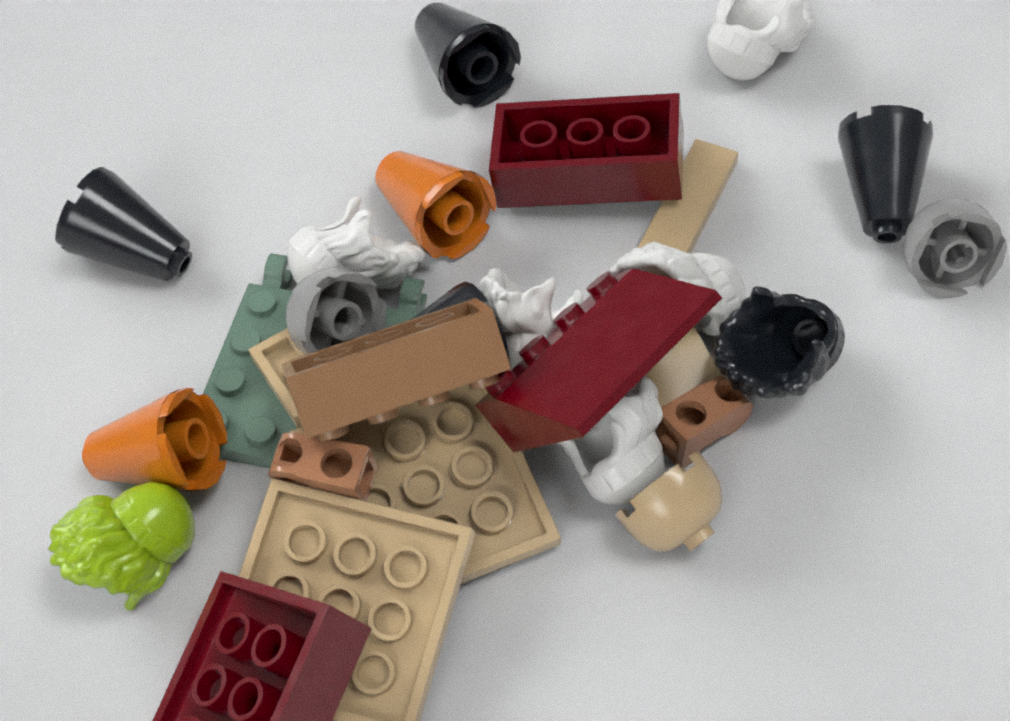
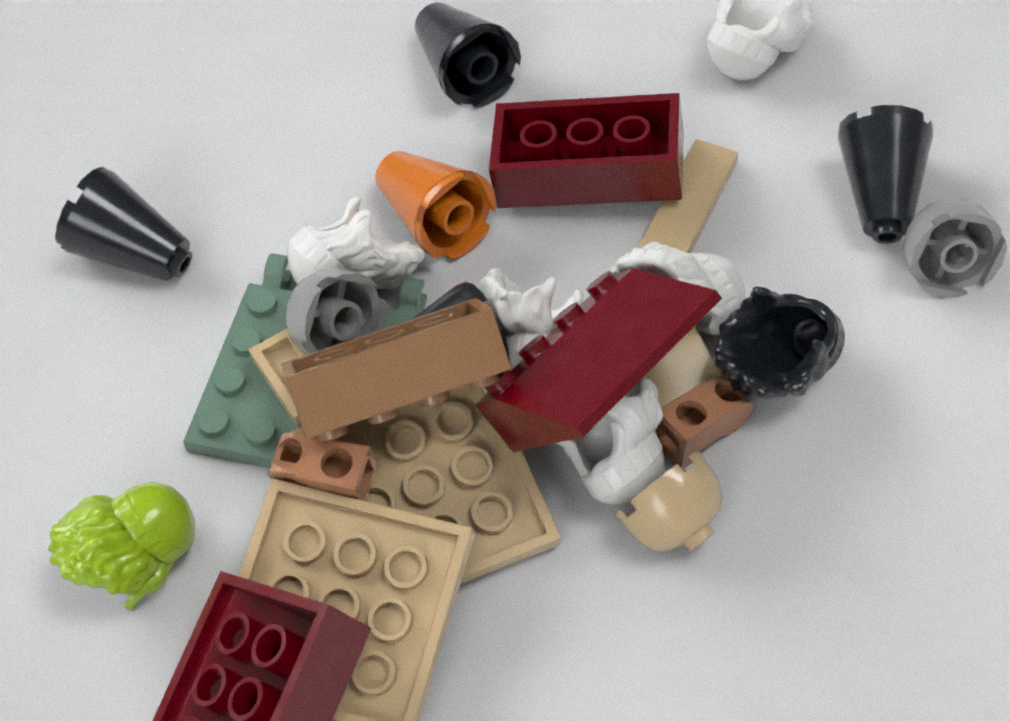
orange cone [82,388,228,491] -> none

